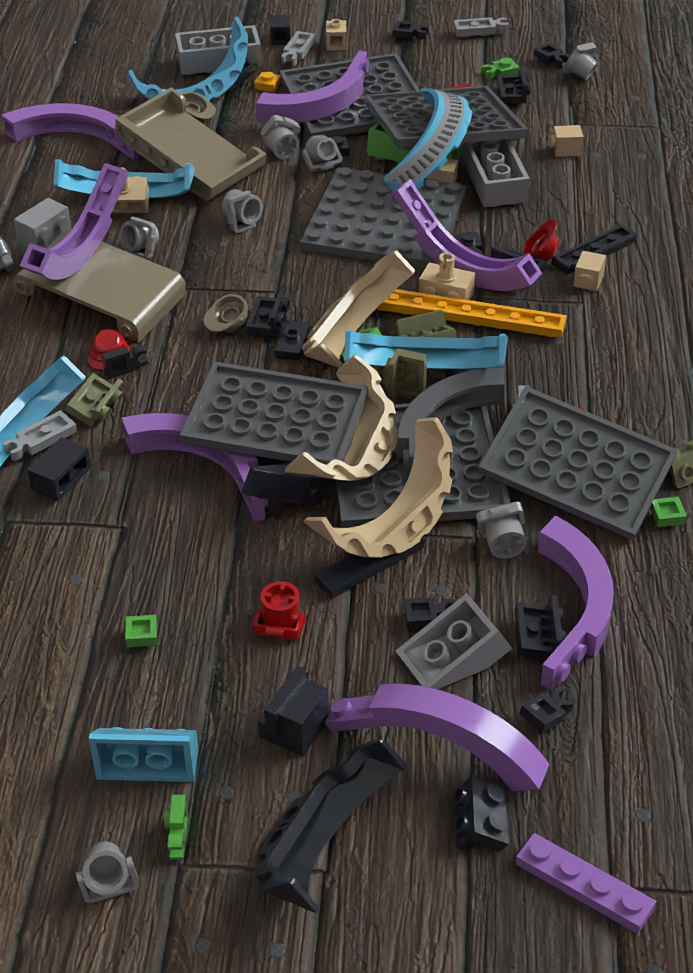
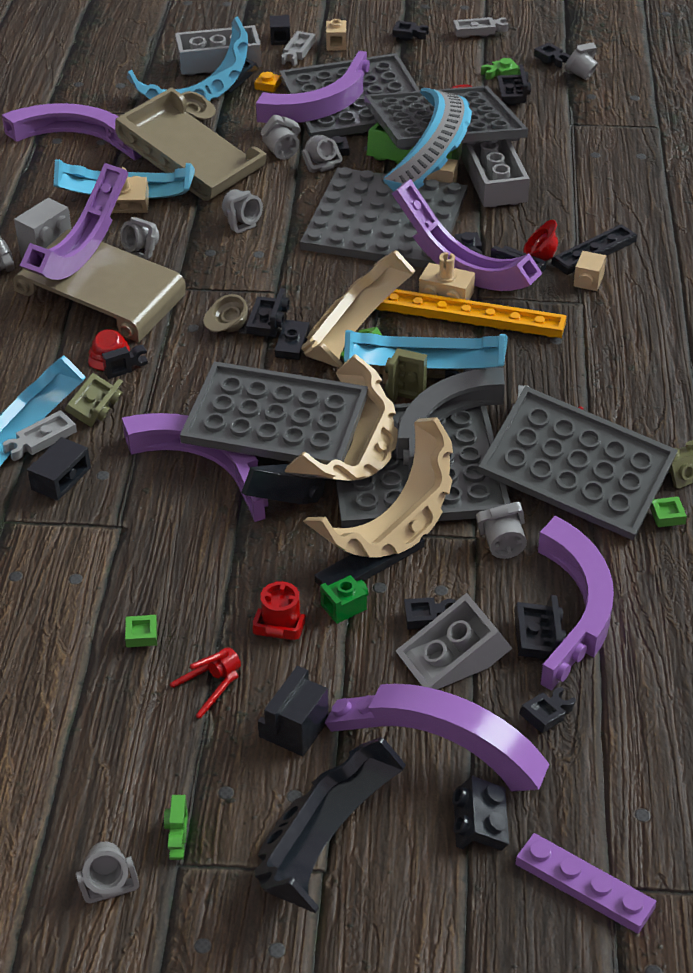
medium azure slope [89,727,198,782] -> none
olive bracket [396,310,456,338] -> none
tan brick [549,125,583,157] -> none
none -> red plant [170,647,241,719]
none -> green brick [320,575,369,624]

